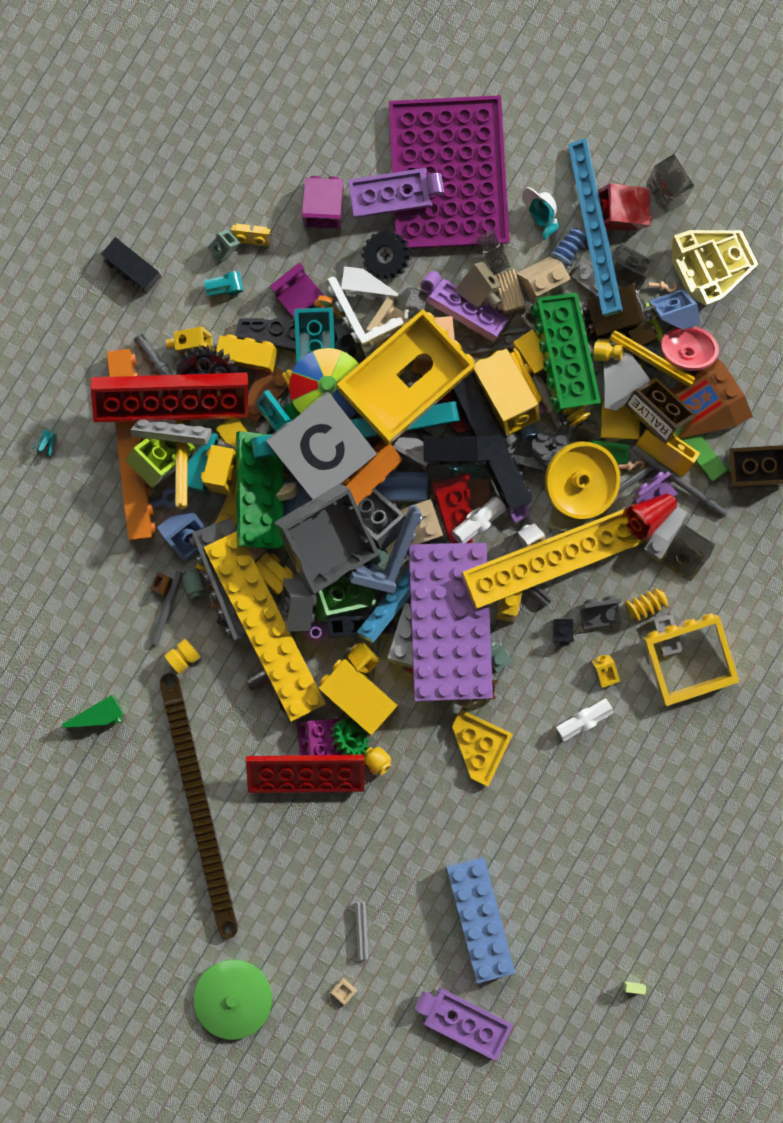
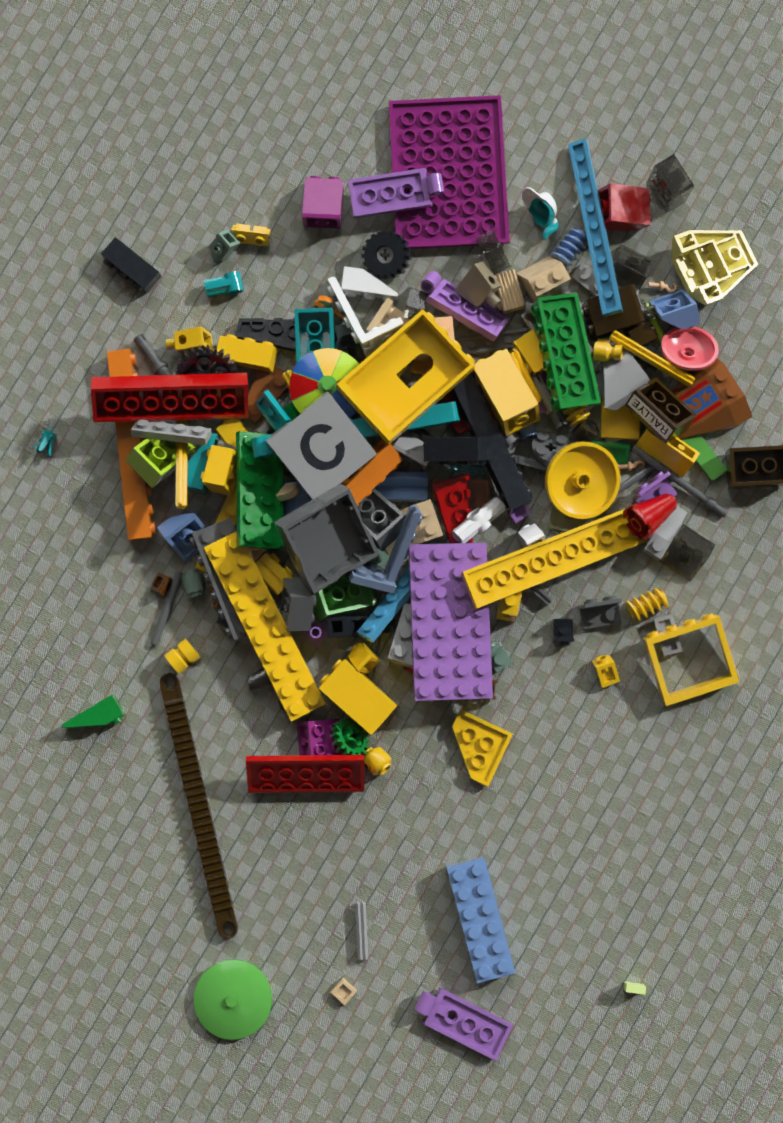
medium blue bar [149,489,176,509] -> none
magenta bracket [270,262,324,318] -> none
white piece [555,698,614,742] -> none

